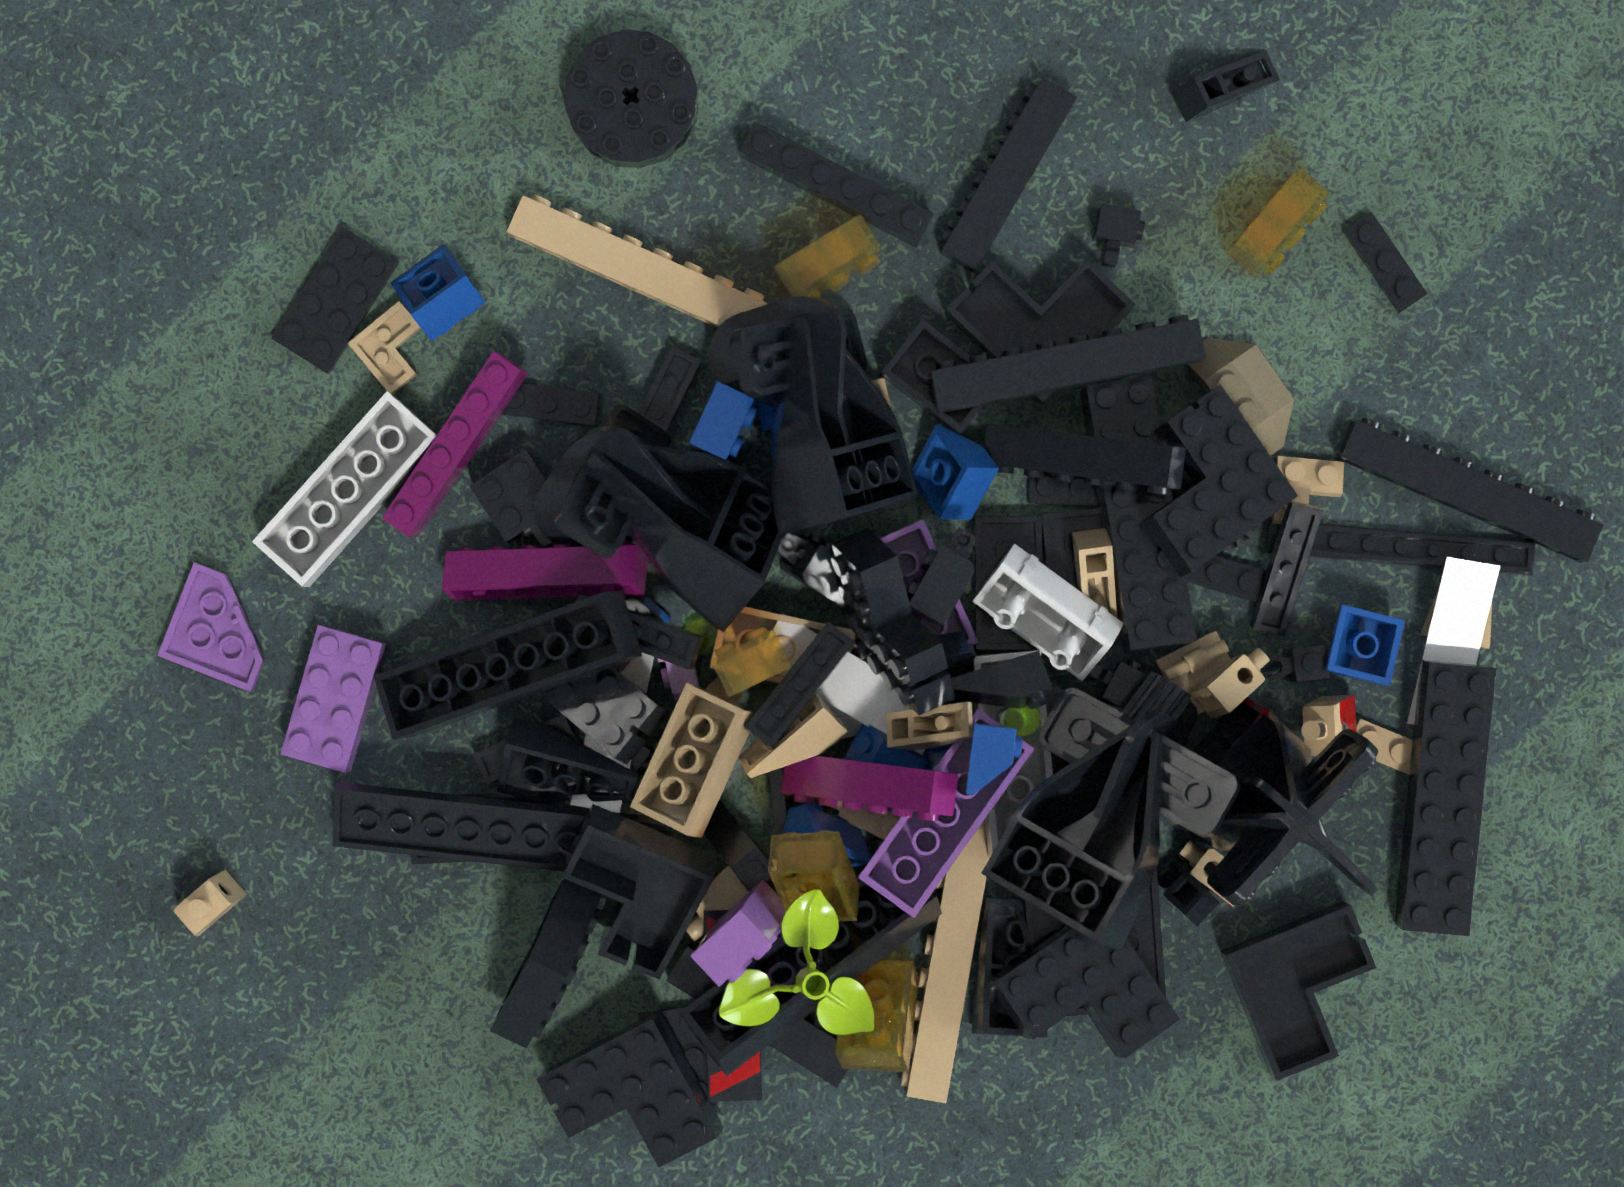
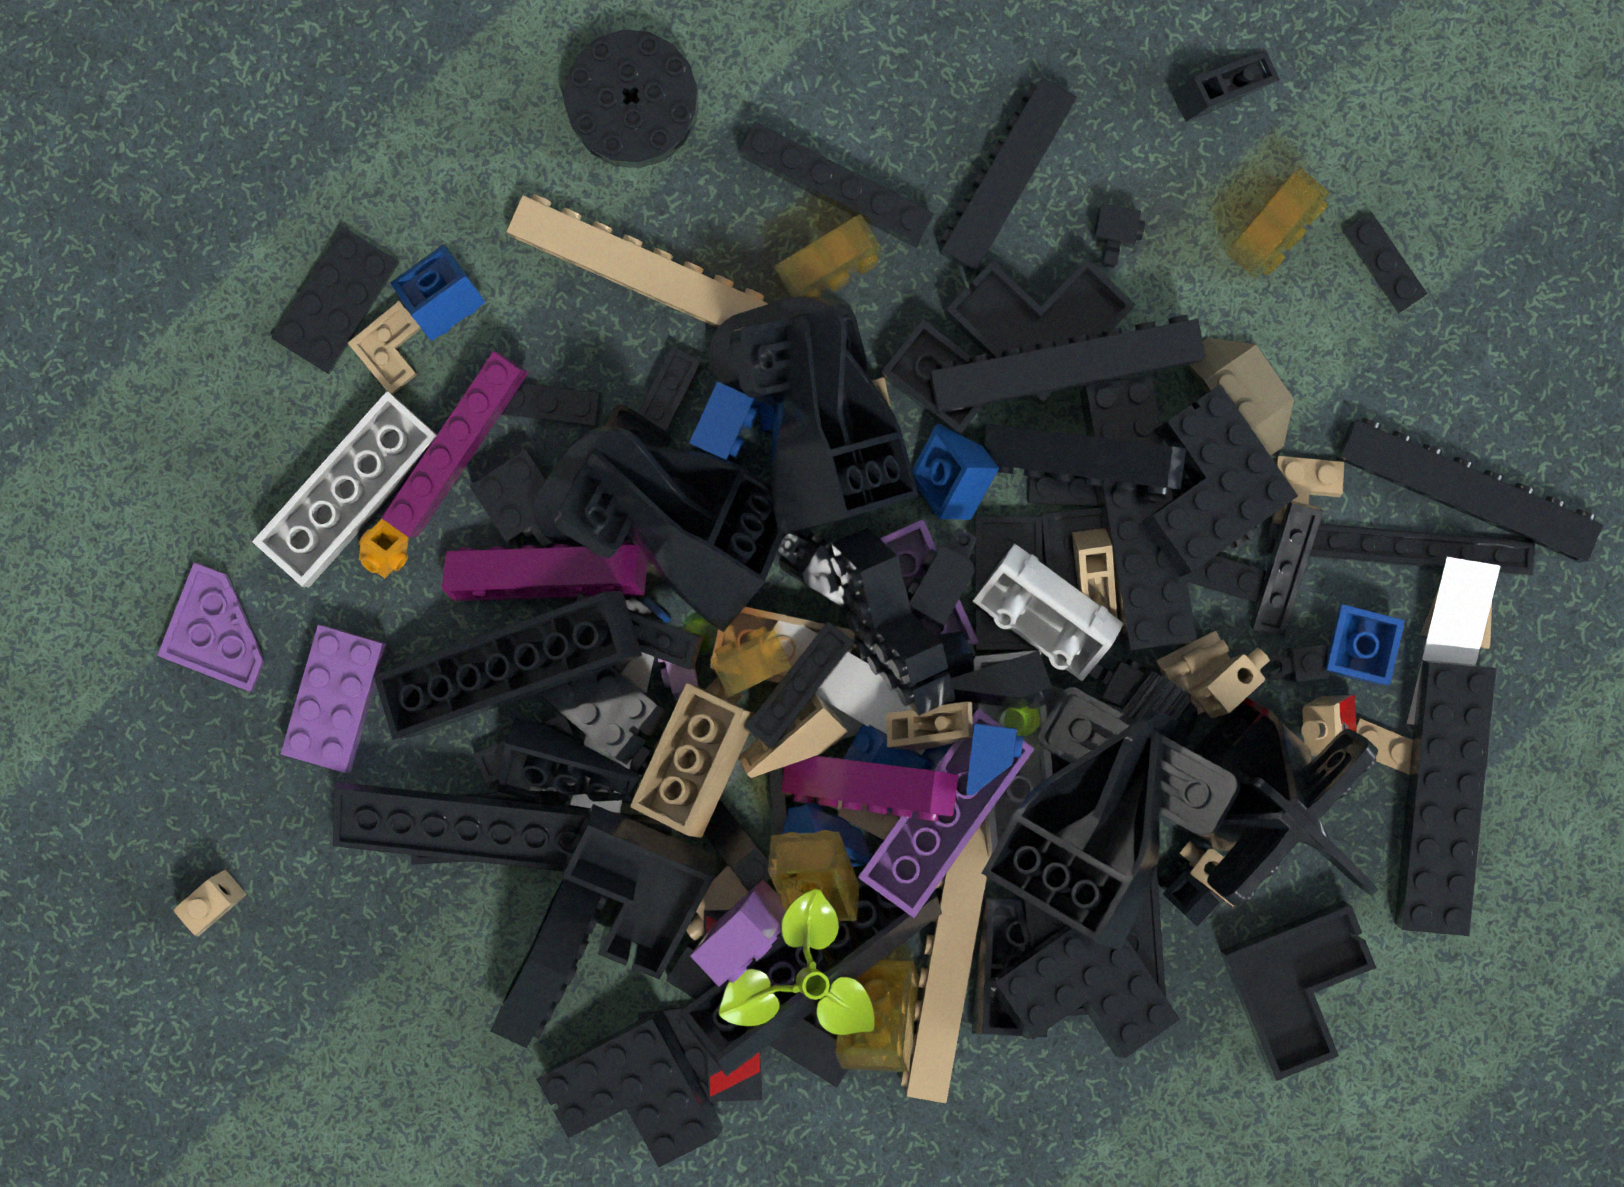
none -> light orange brick [359,519,409,579]

